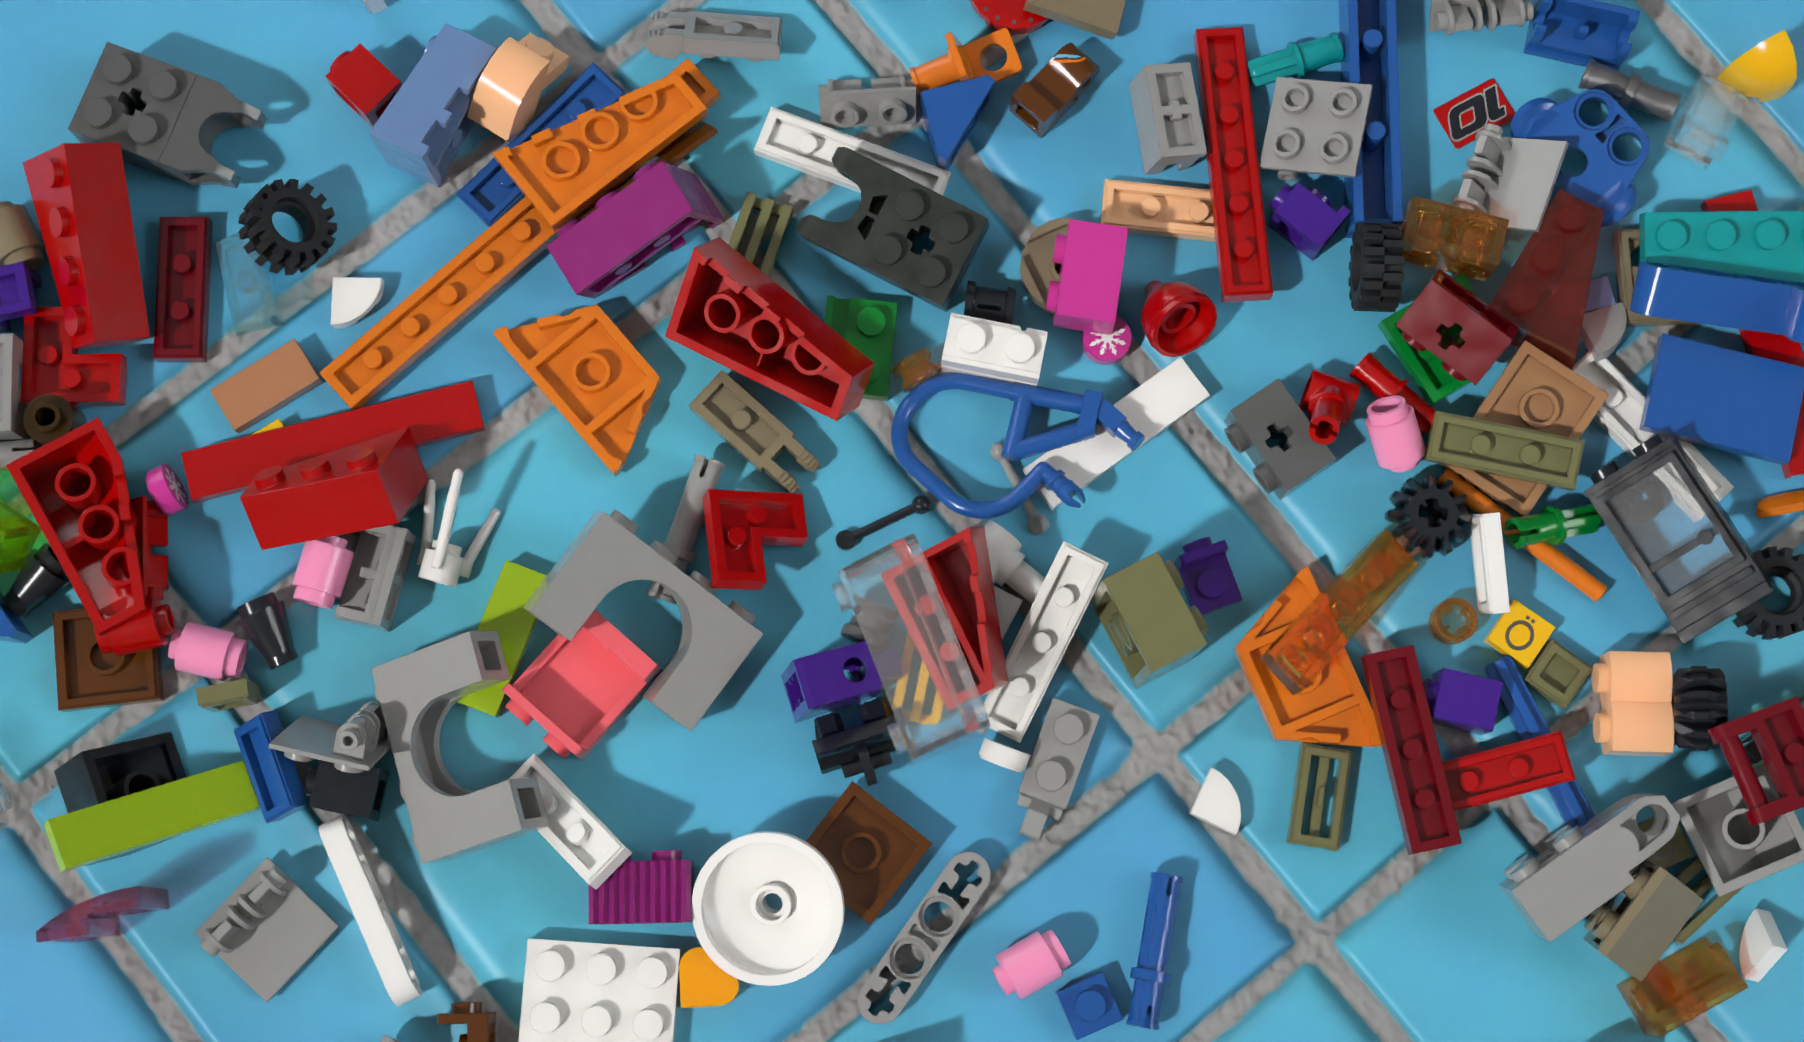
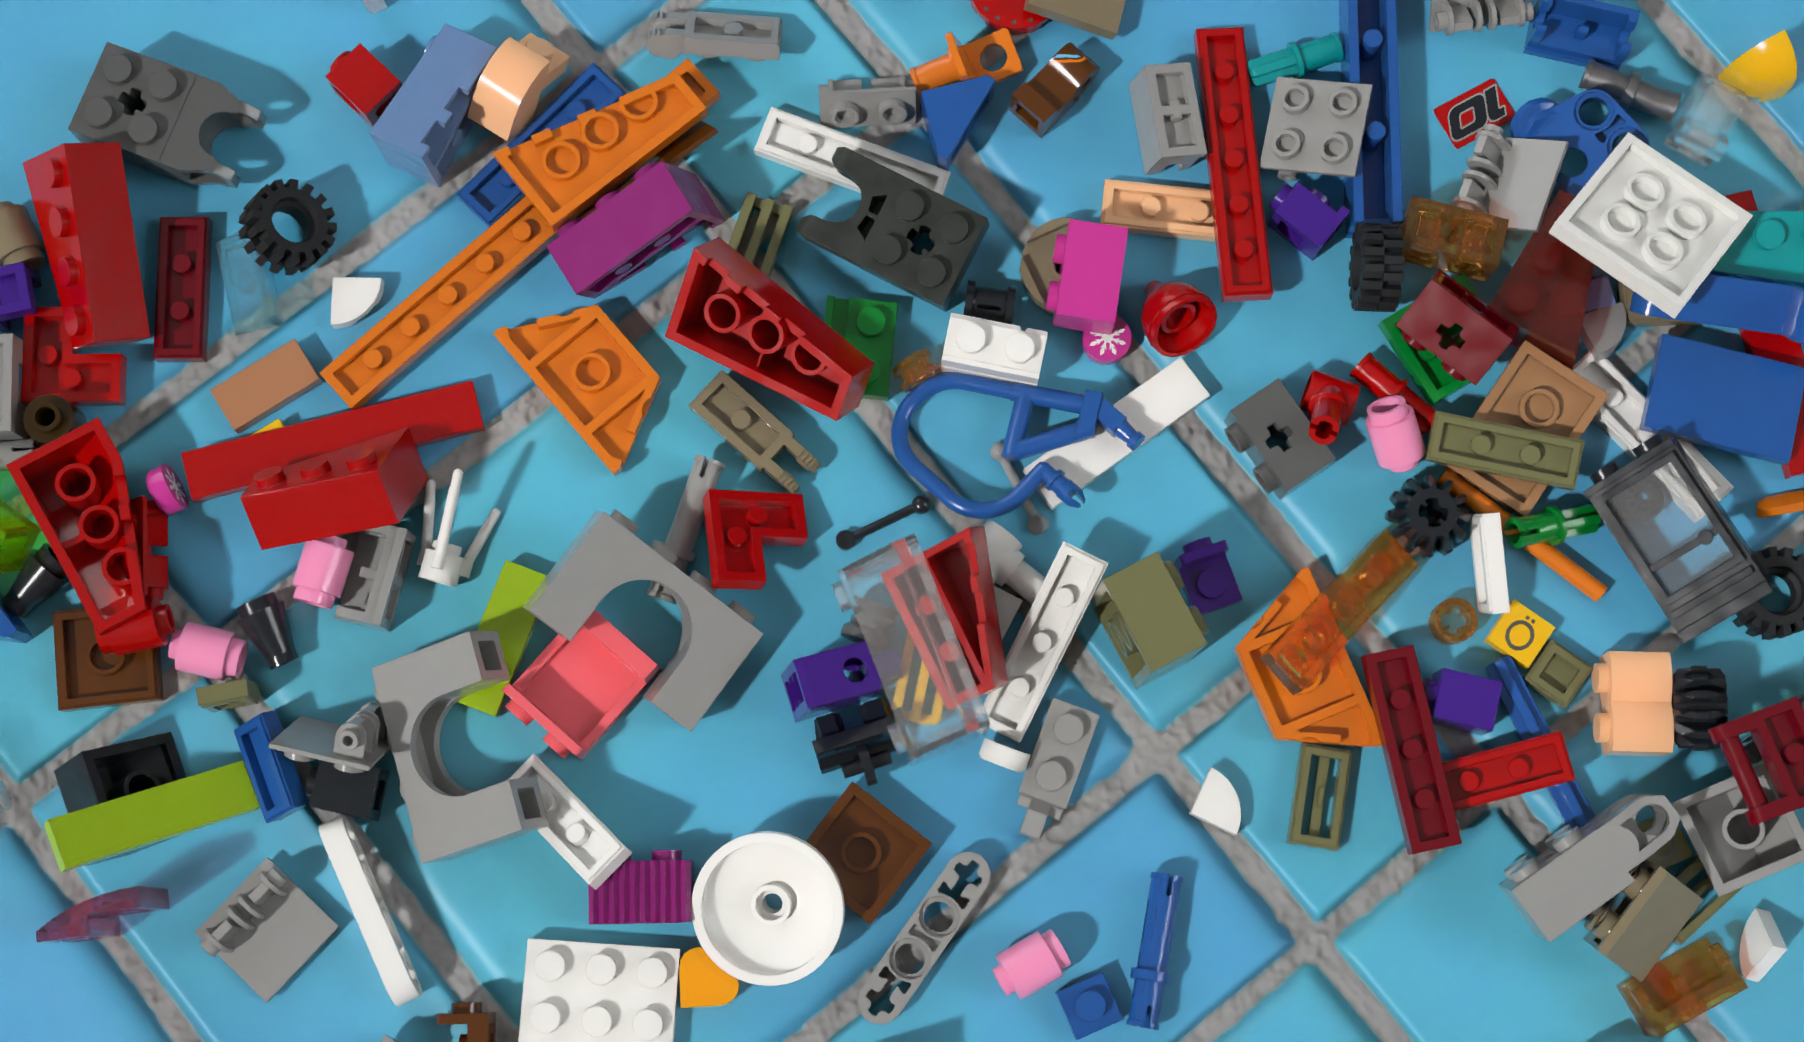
none -> white plate [1548,132,1753,319]

